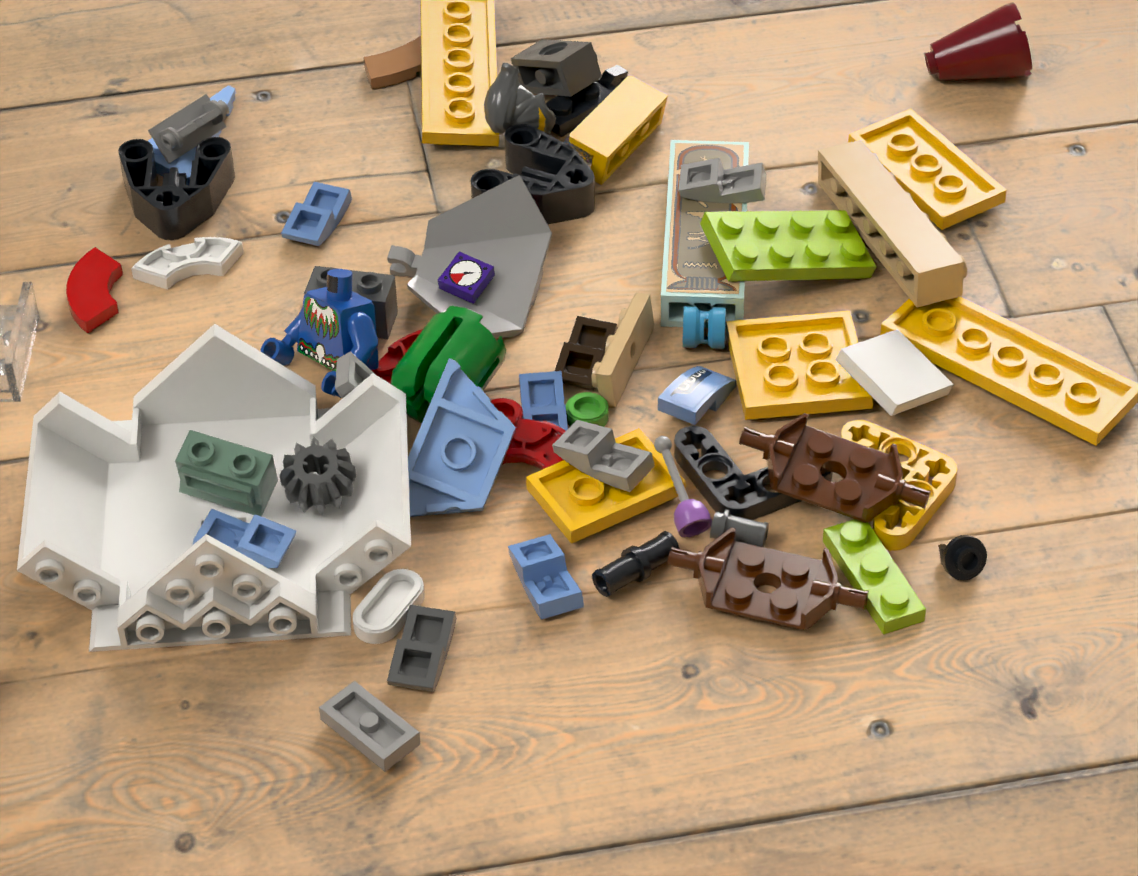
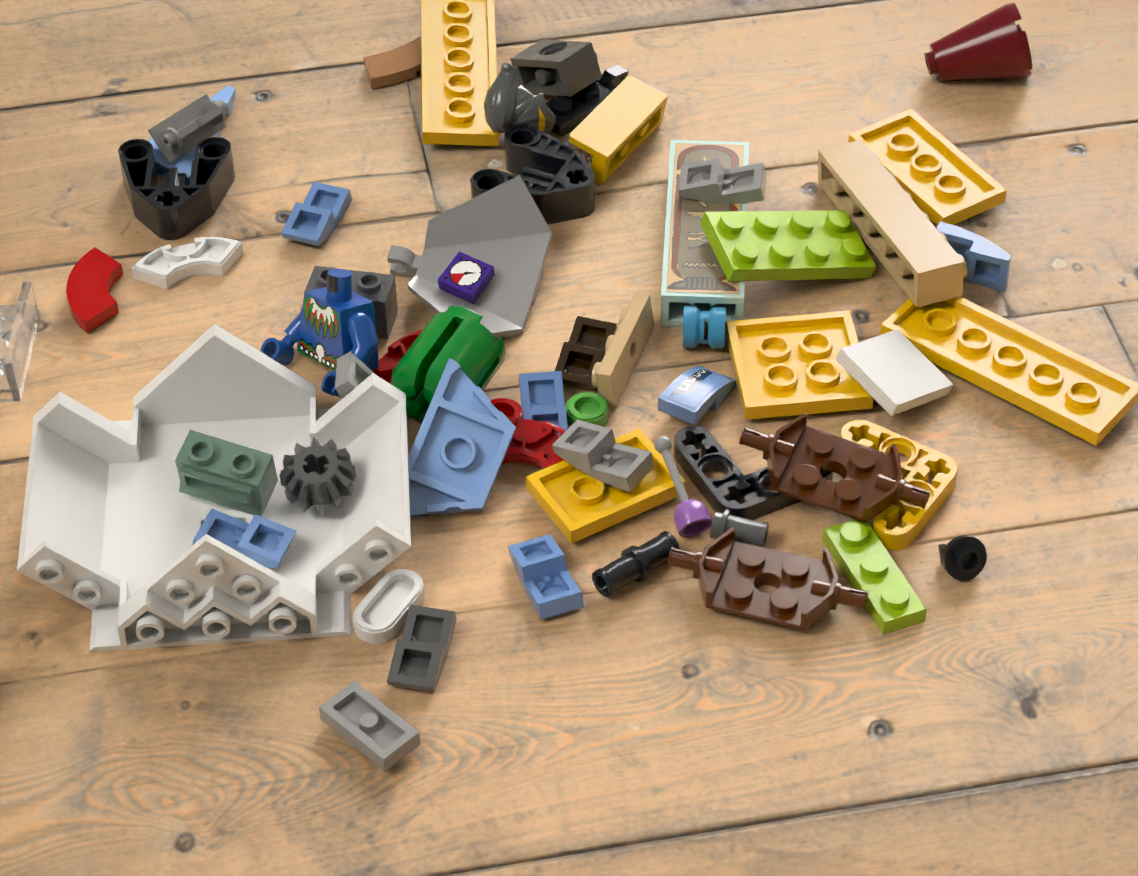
none -> medium blue slope [936,221,1011,292]

